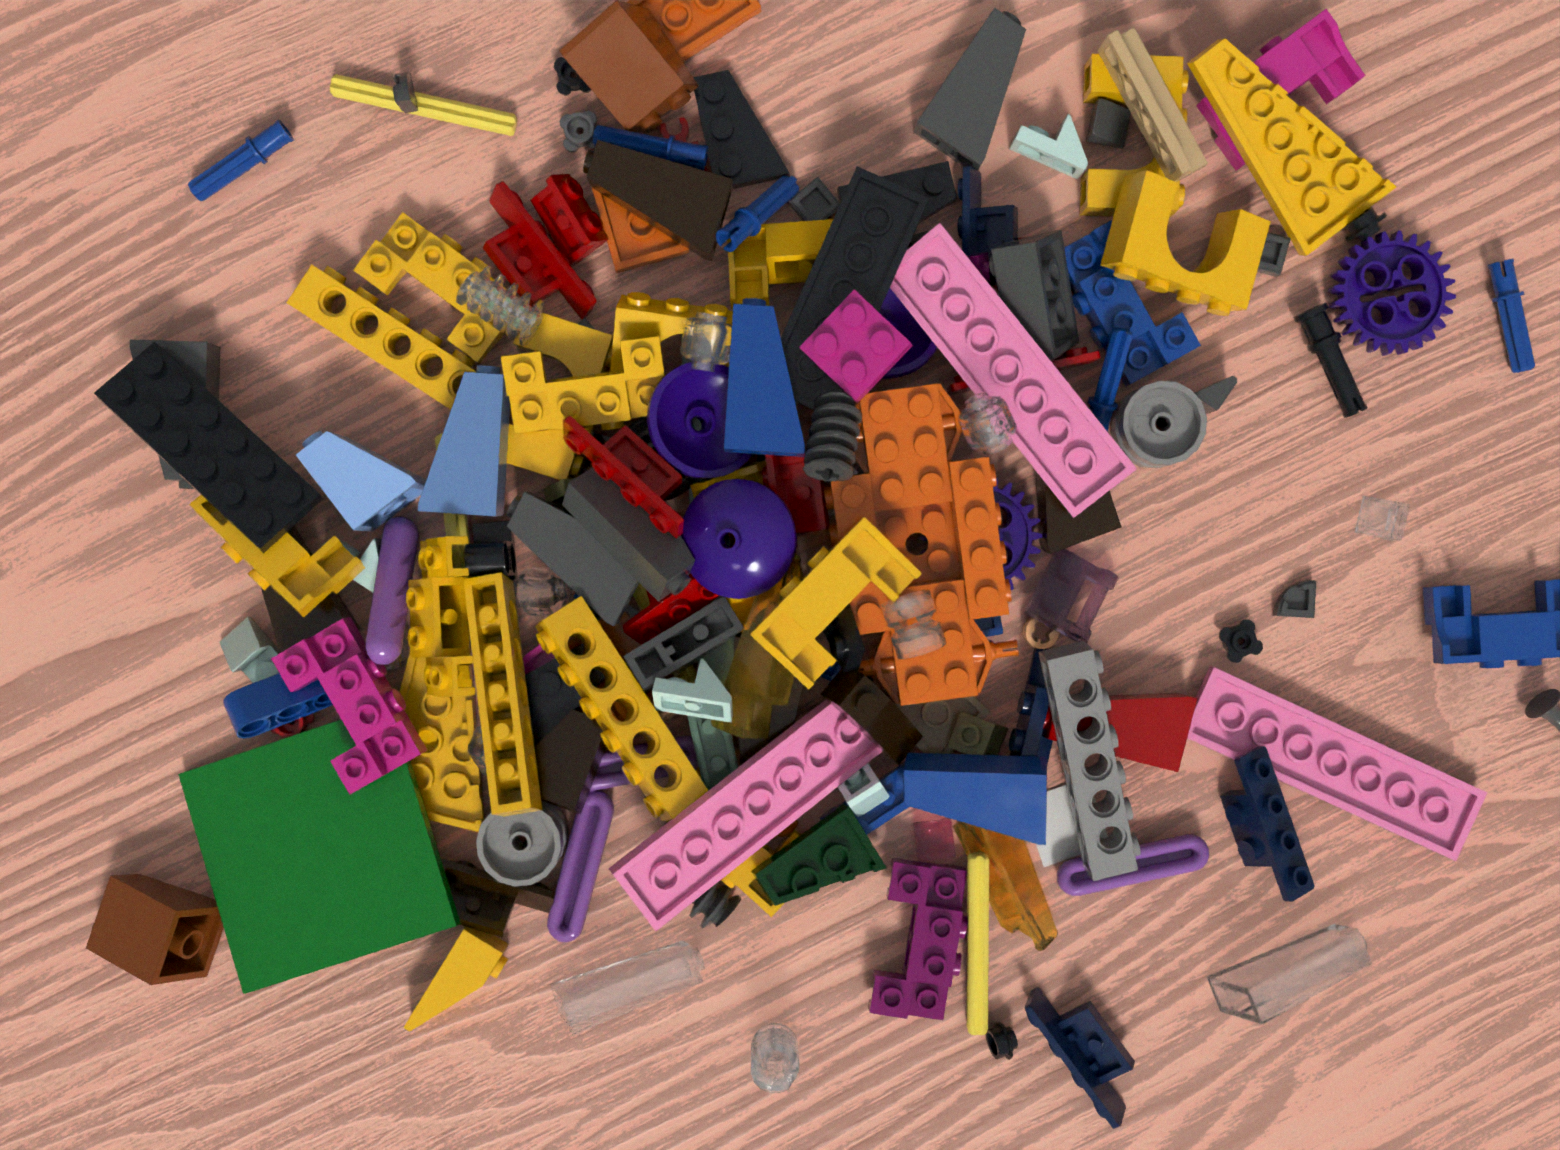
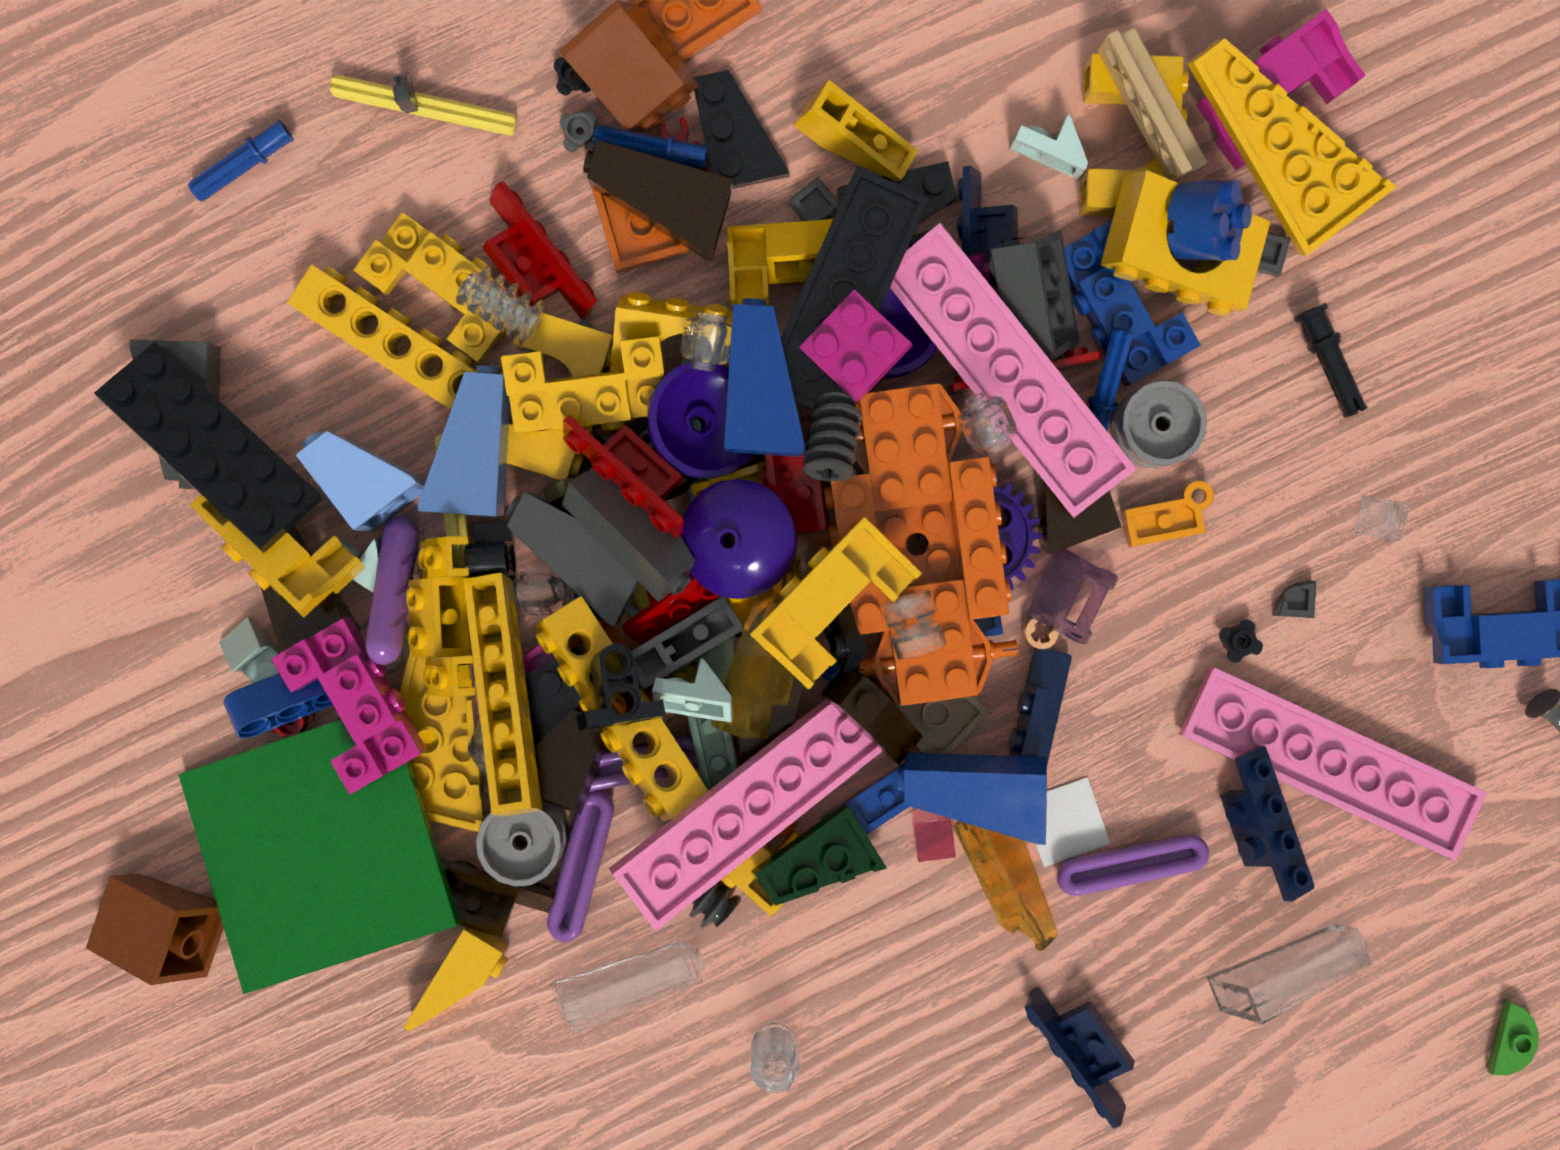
red bracket [530,174,609,265] -> none
blue axle [716,175,799,252] -> none
slope [838,763,890,817] -> none
magenta bracket [868,858,968,1020] -> none
dark grey slope [913,8,1026,171] -> none
olive bracket [948,712,1008,755] -> none
light yellow axle [967,852,989,1035] -> none
black plate [985,1022,1018,1060] -> none
light grey brick [1038,641,1141,881] -> none
red slope [1042,693,1198,772] -> none
dark grey slope [1086,98,1131,149] -> none
dark grey slope [1194,376,1237,414] -> none
dark purple gear [1328,230,1456,356] -> none
black plate [1345,207,1387,242] -> none
blue axle [1487,258,1535,373] -> none
none -> black tile [576,644,666,731]
none -> yellow slope [793,80,919,182]
none -> light orange hinge [1121,481,1214,547]
none -> blue brick [1167,180,1252,261]
none -> bright green plate [1487,999,1539,1076]

